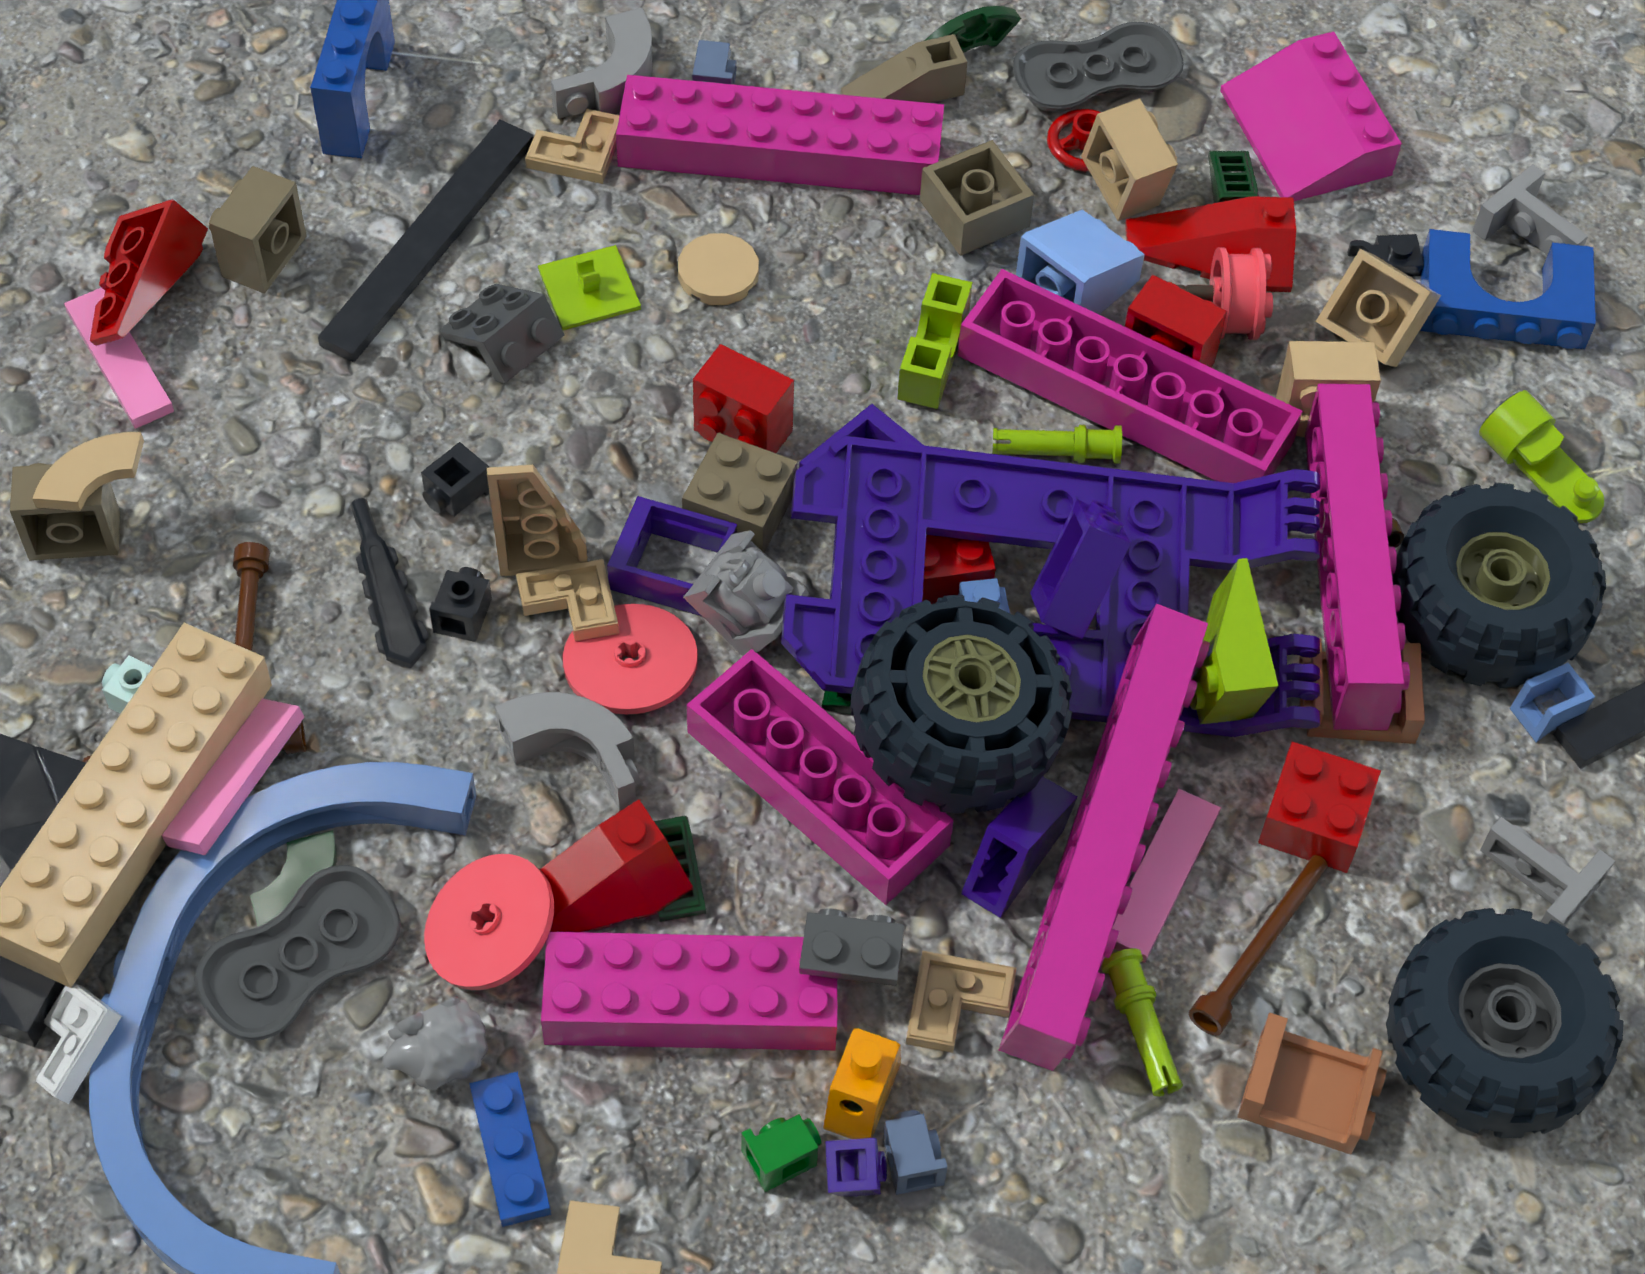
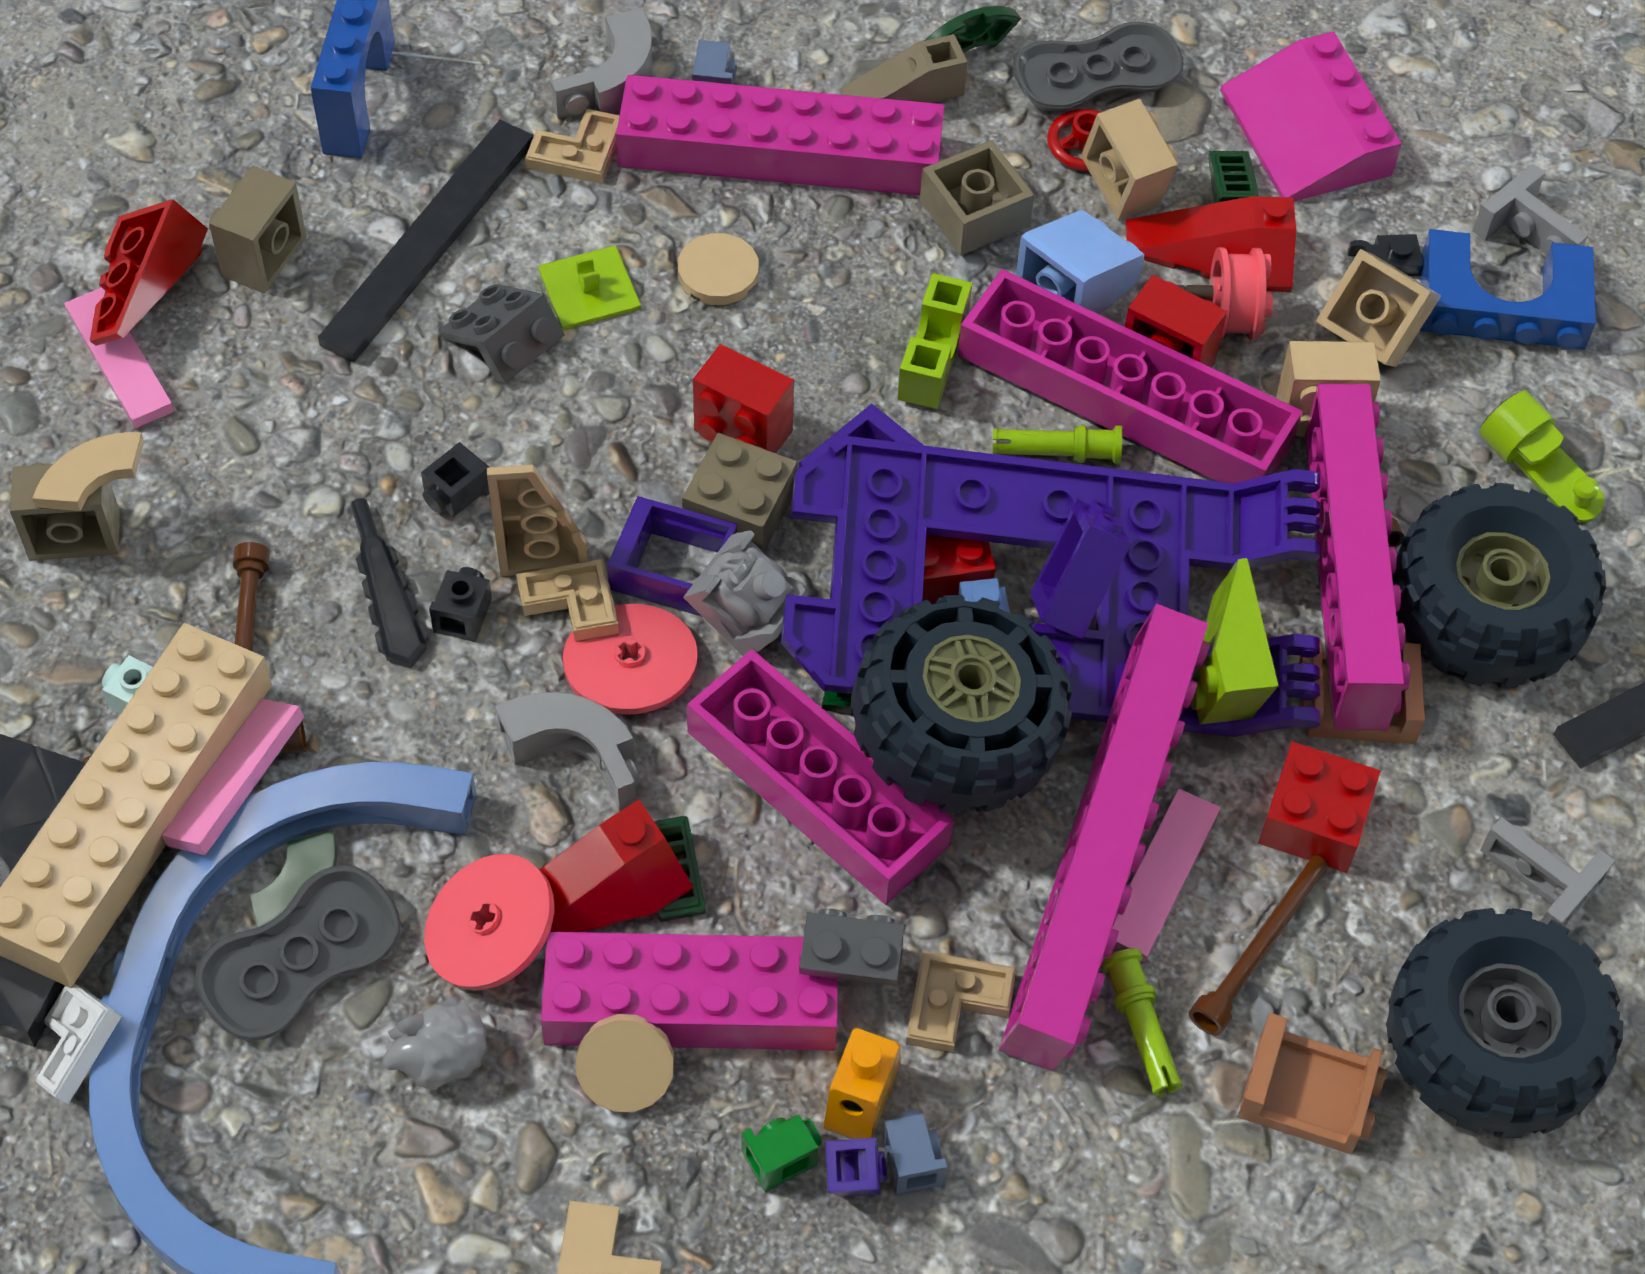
blue plate [469,1071,551,1227] -> none
dark purple slope [961,776,1078,918] -> none
medium blue window [1509,663,1595,743] -> none
none -> tan tile [576,1014,674,1112]

